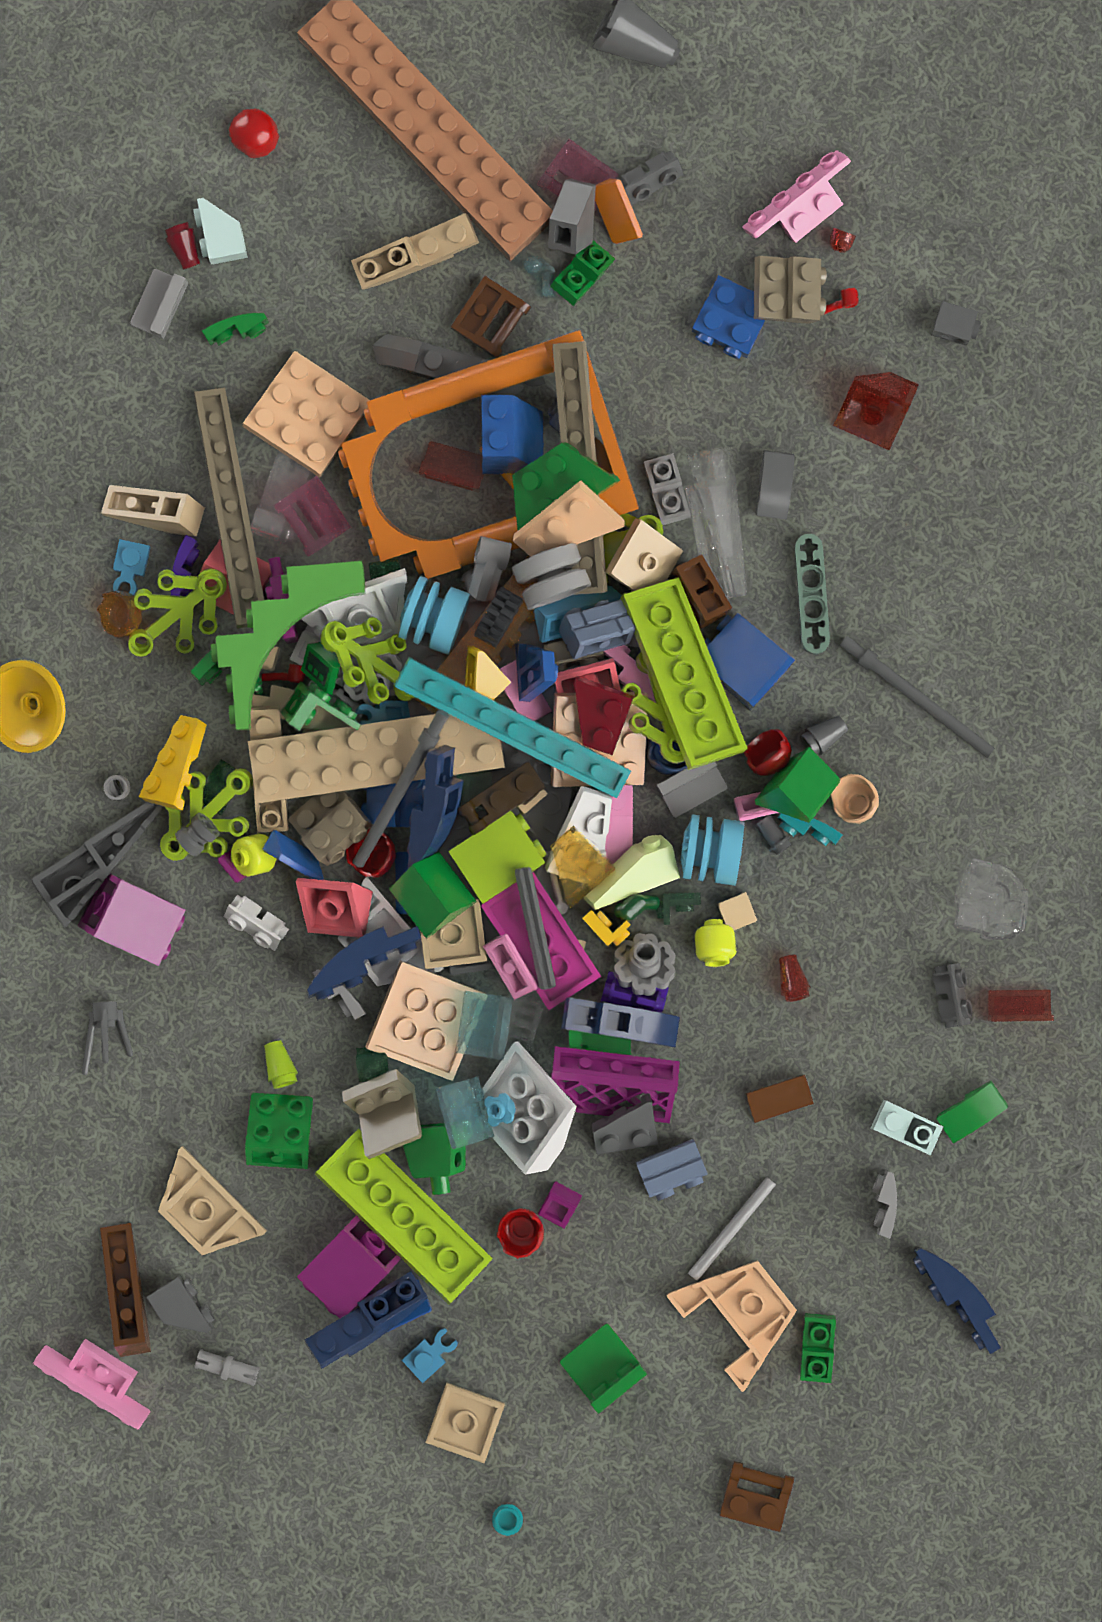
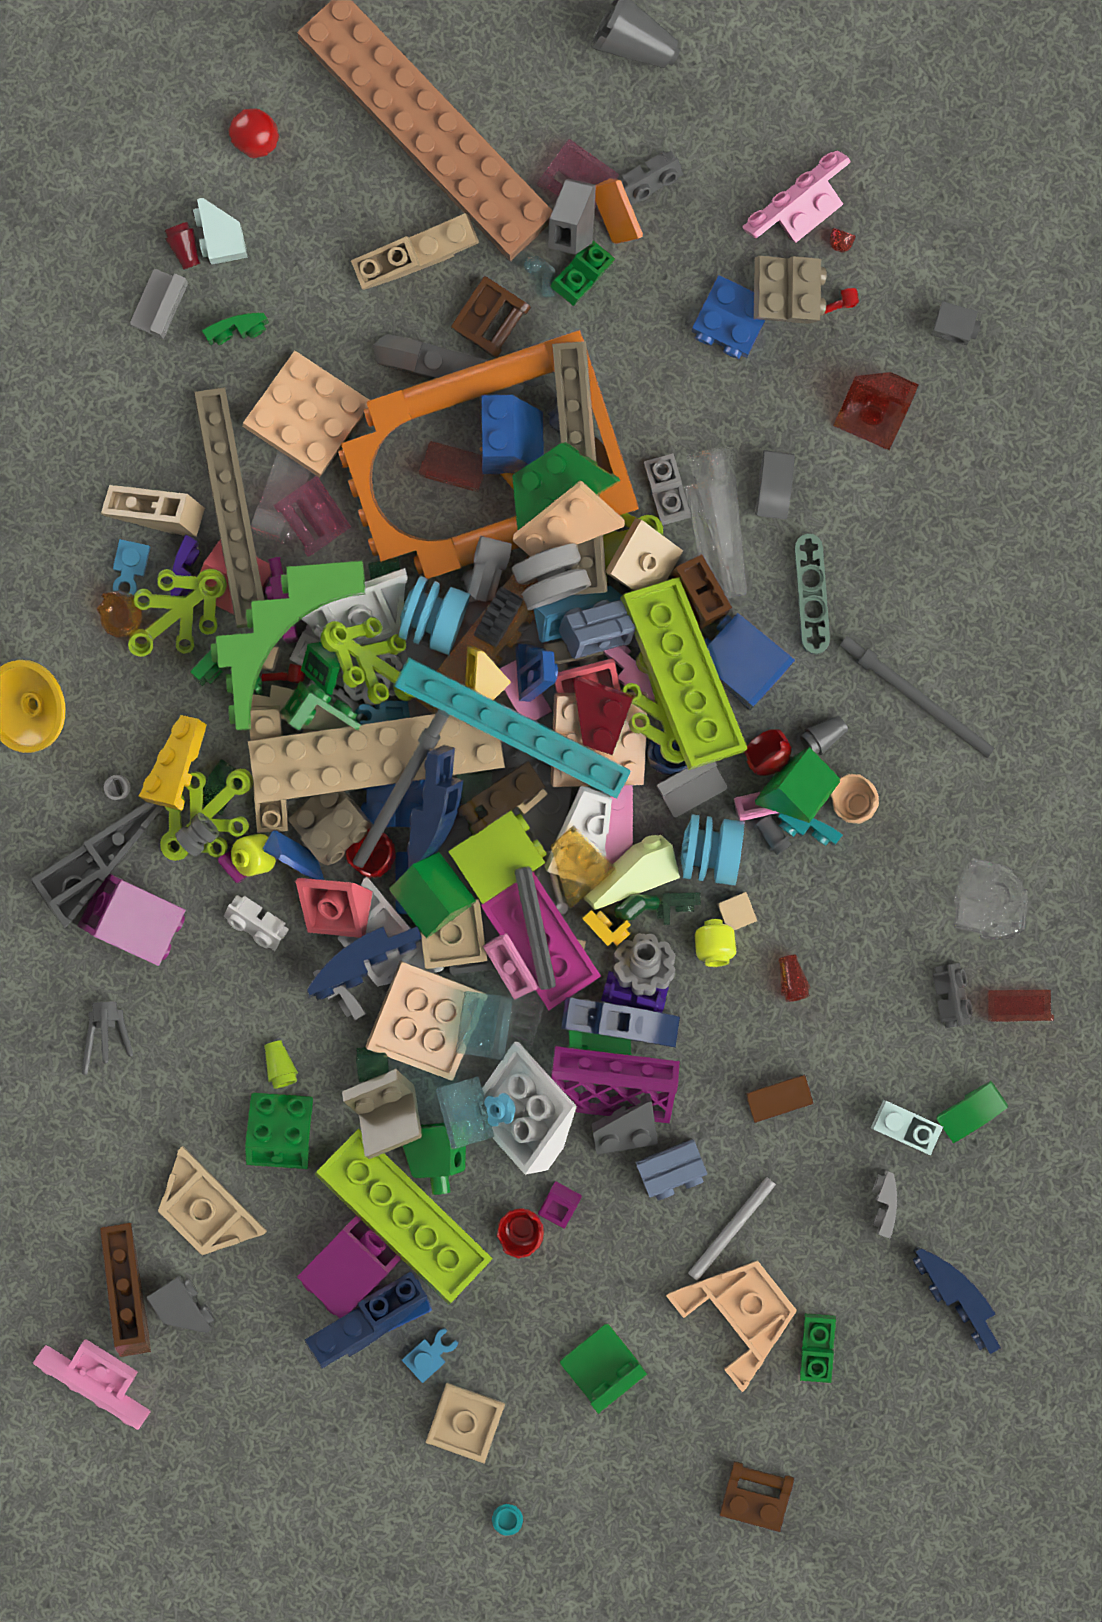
light grey pin [194,1349,260,1386] -> none

